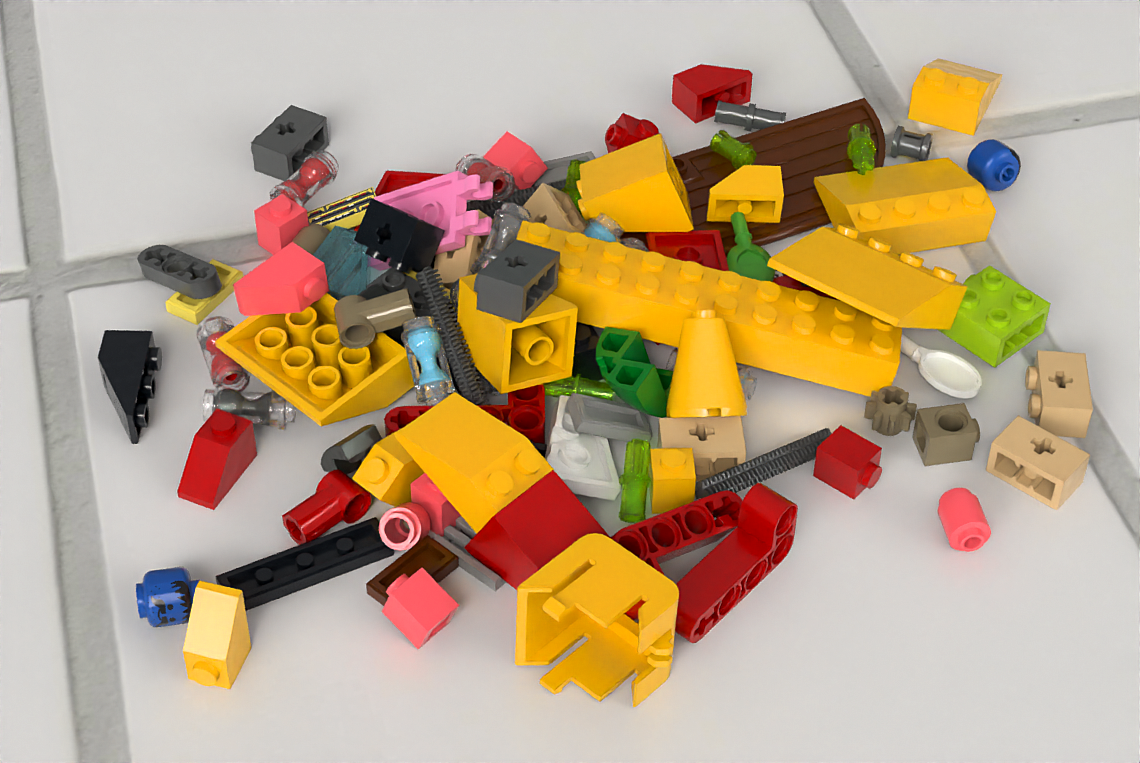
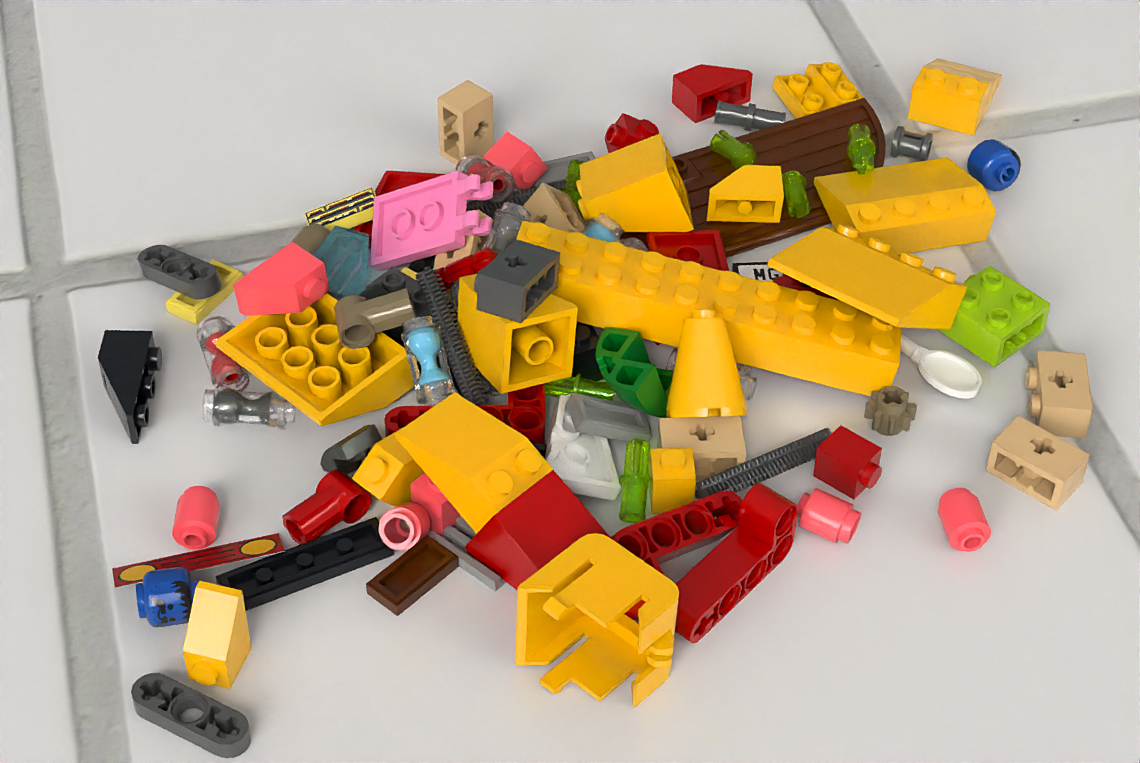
red slope [177,408,257,510] -> none
dark grey brick [251,105,329,183] -> none
coral brick [254,194,309,255] -> none
clear piece [270,150,339,207] -> none
black brick [354,198,445,274] -> none
coral brick [381,568,459,649] -> none
bright green piece [727,212,775,282] -> none
dark tan brick [912,403,980,466] -> none
none -> sticker [112,533,285,588]
none -> dark grey beam [131,673,251,758]
none -> coral brick [172,486,220,550]
none -> red axle [434,248,497,292]
none -> tan brick [437,80,494,170]
none -> yellow slope [772,62,864,119]
none -> clear neon green pin [782,170,811,218]
none -> coral brick [797,488,862,544]

